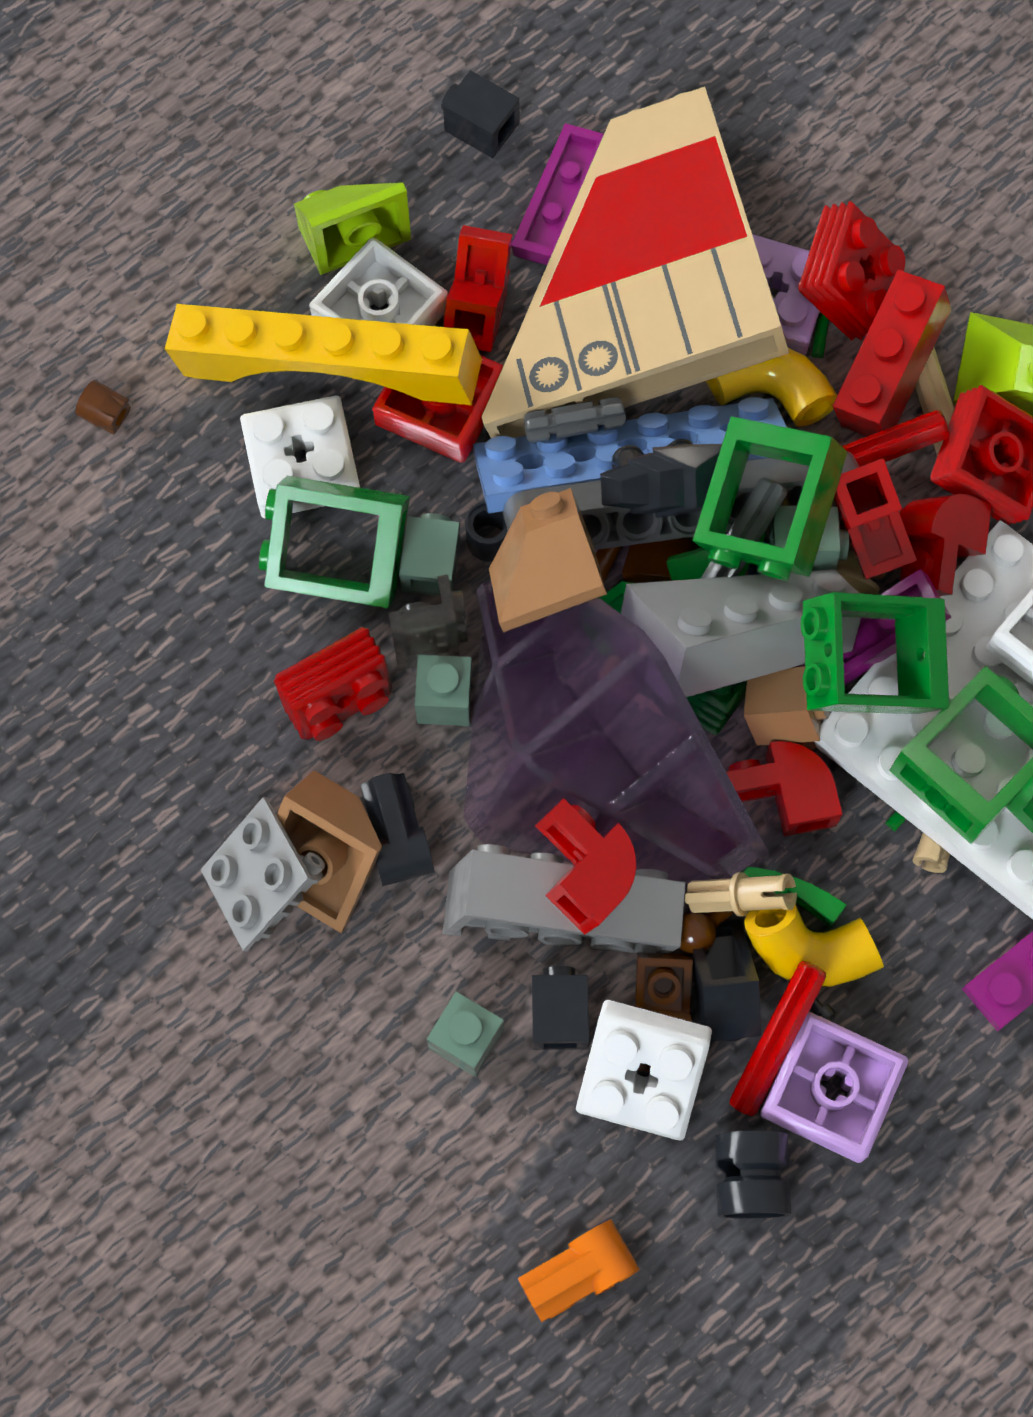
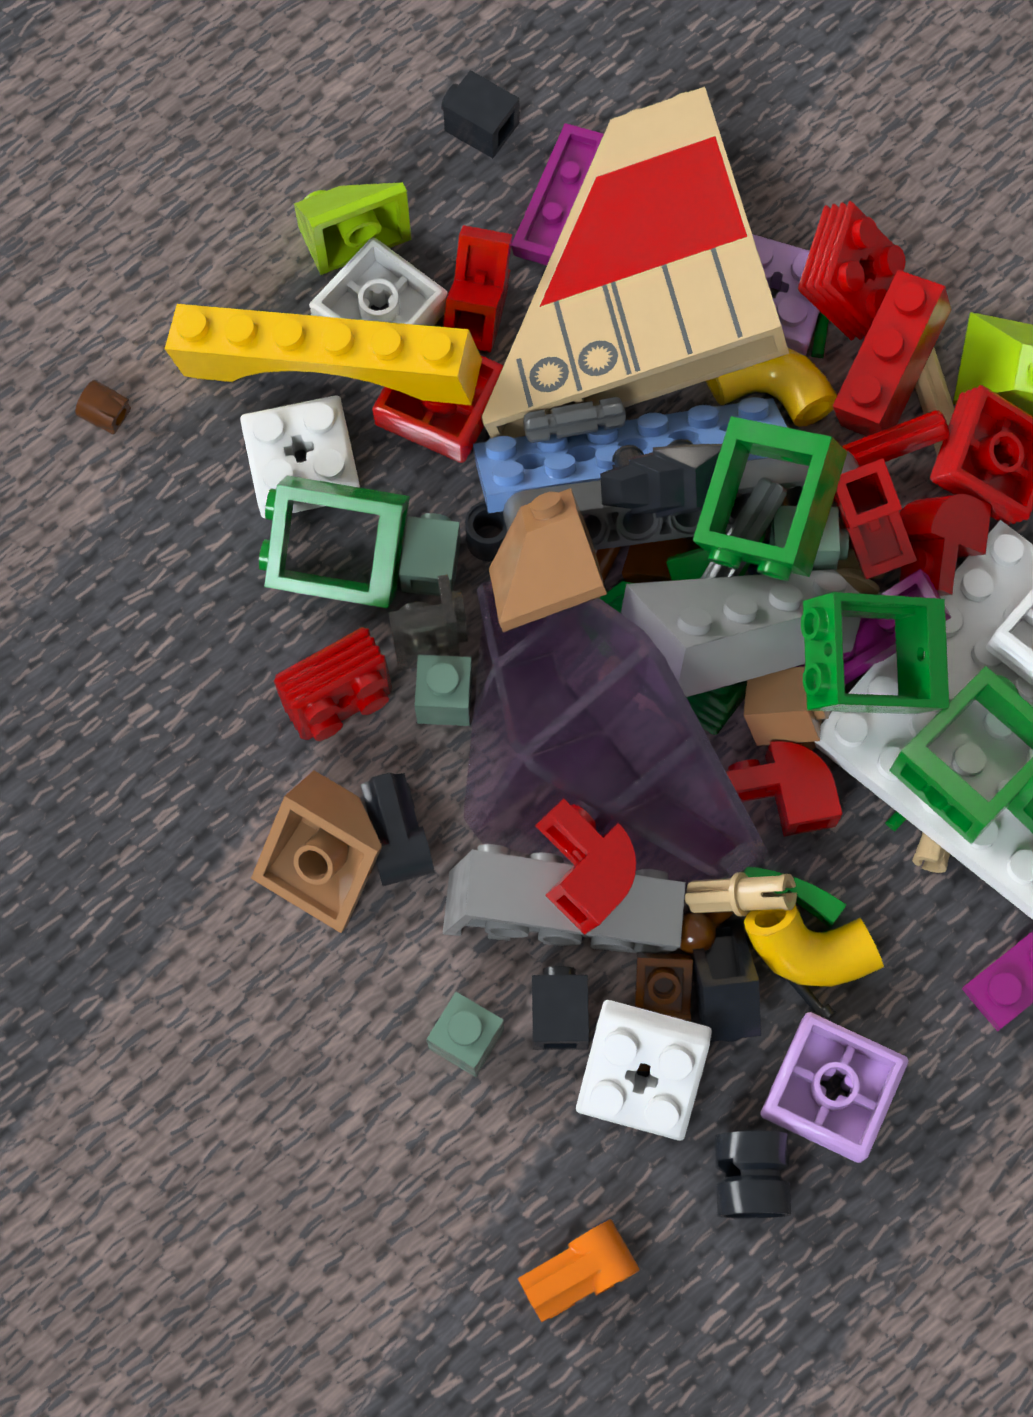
light grey hinge [201,797,325,952] -> none
red axle [730,961,826,1116] -> none

